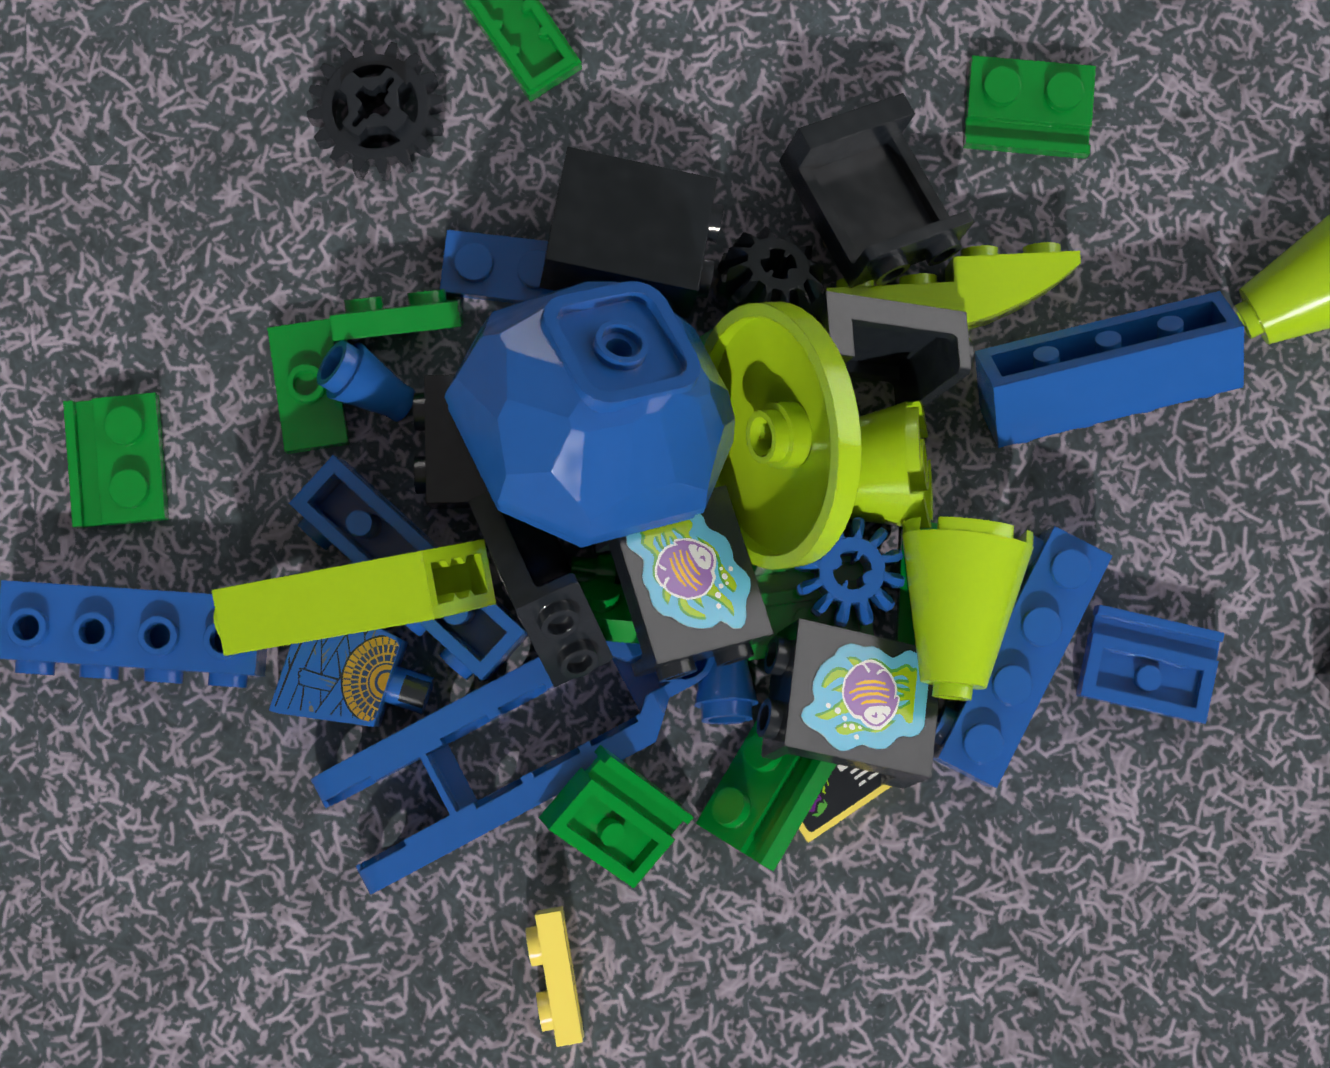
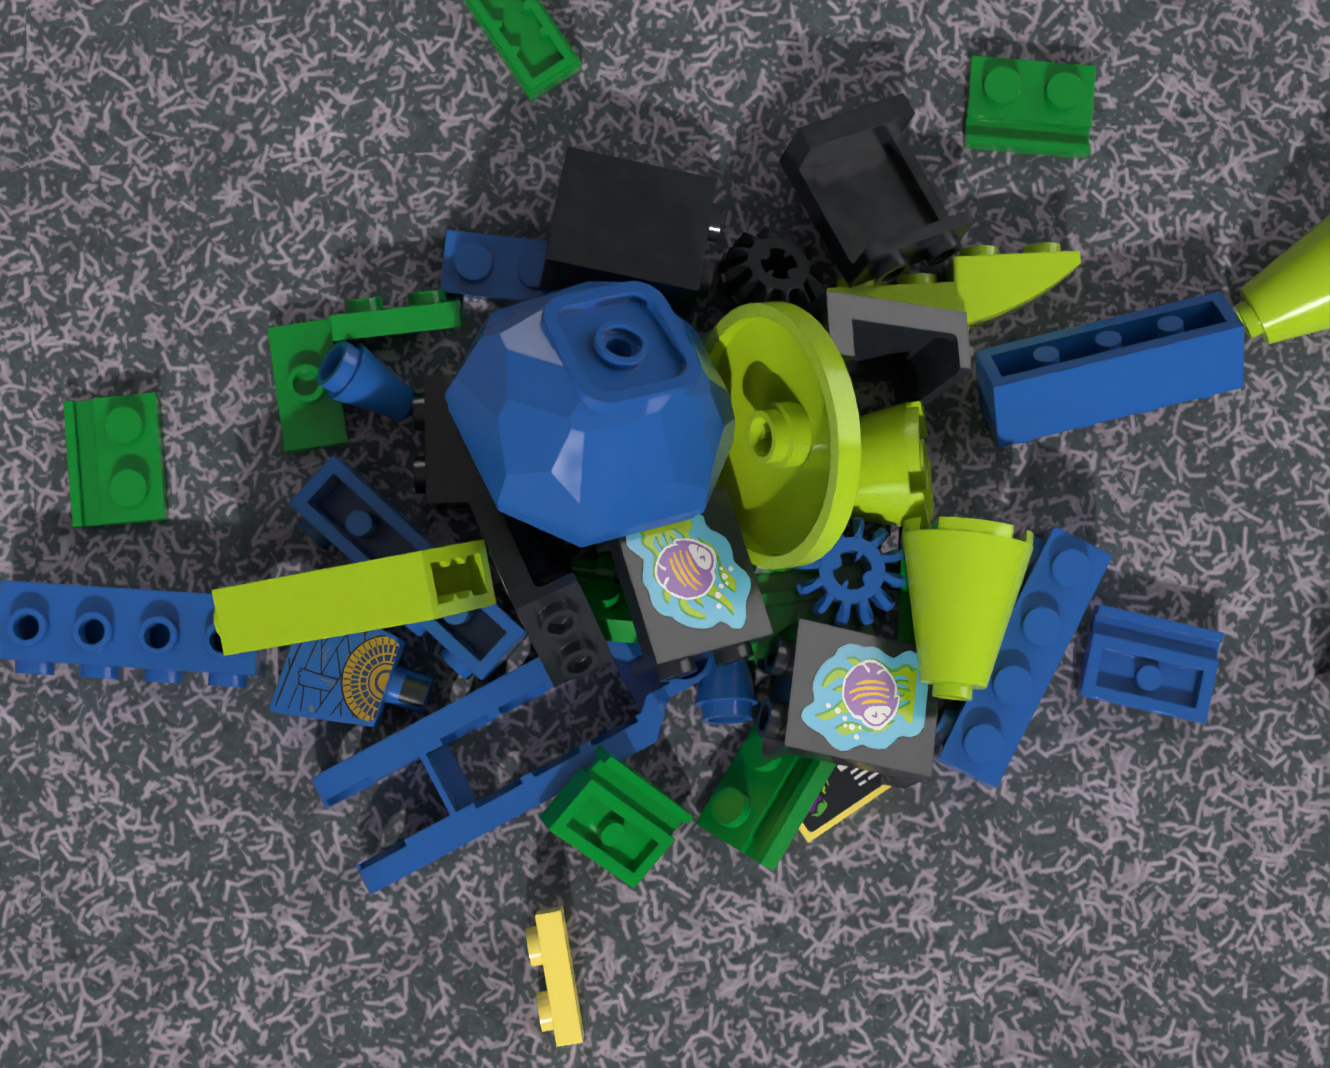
black gear [307,40,446,181] -> none

